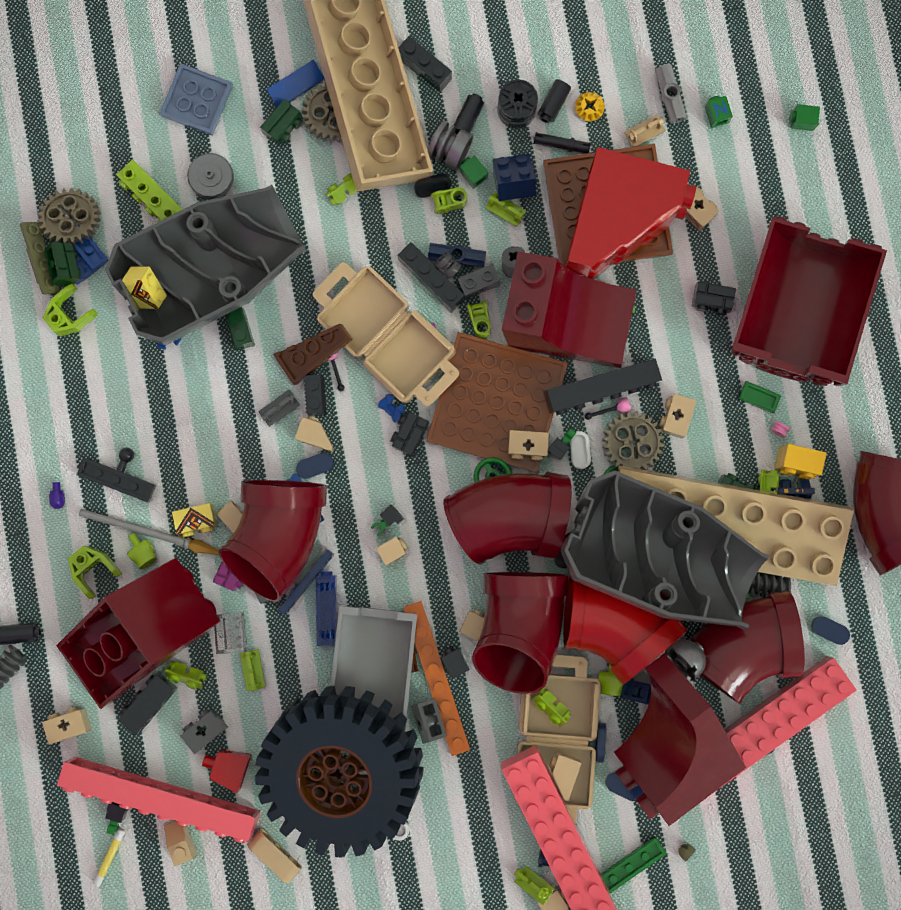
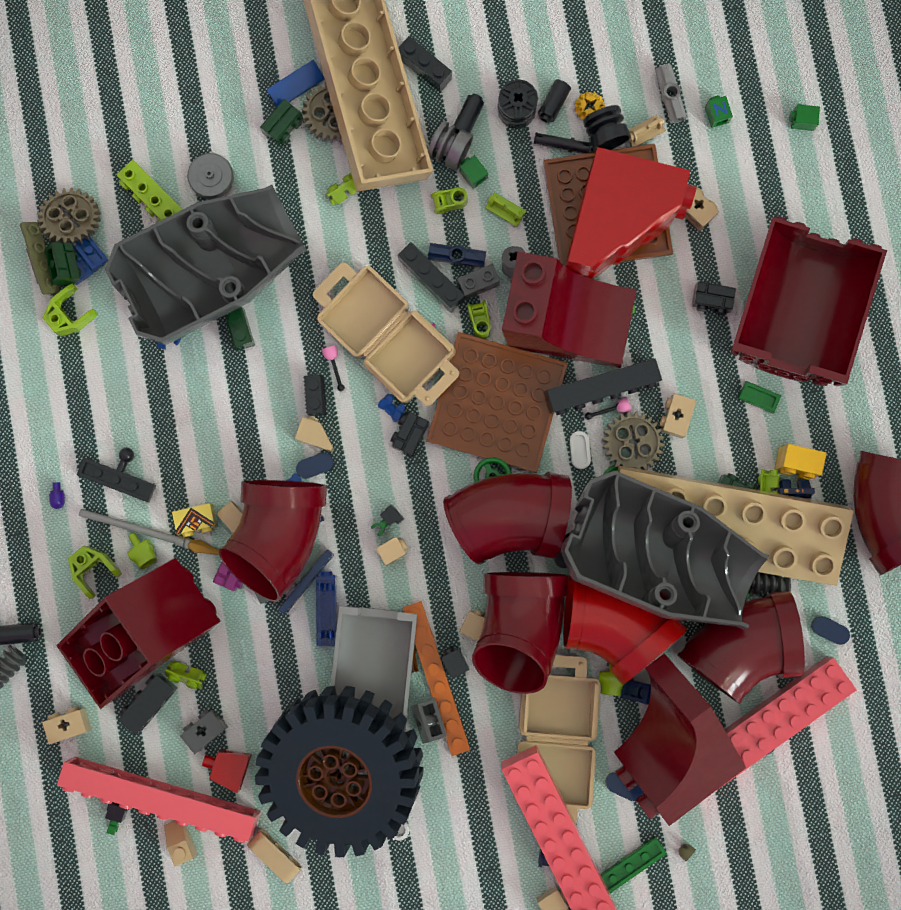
light yellow bar [93,828,125,887] -> none
light yellow brick [122,267,167,309] -> none
sand blue plate [159,63,233,136] -> none
clear brick [214,612,247,654] -> none
lime hinge [240,649,266,691] -> none
dark grey hinge [258,390,300,427] -> none
reddish brown wing [273,324,353,385] -> none
black tile [414,173,452,198] -> none
dark grey wheel [435,251,462,279] -> none
dark blue brick [492,154,536,201] -> none
tan brick [508,430,549,461] -> none
lime hinge [514,865,555,906] -> none
lime hinge [532,688,572,727] -> none
black piece [548,428,577,460] -> none
tan slope [549,752,581,801] -> none
dark blue tile [595,722,606,763] -> none
flat silver cylinder [665,639,706,681] -> none
bright pink bush [770,421,790,438] -> none
none -> black wheel [583,105,631,152]

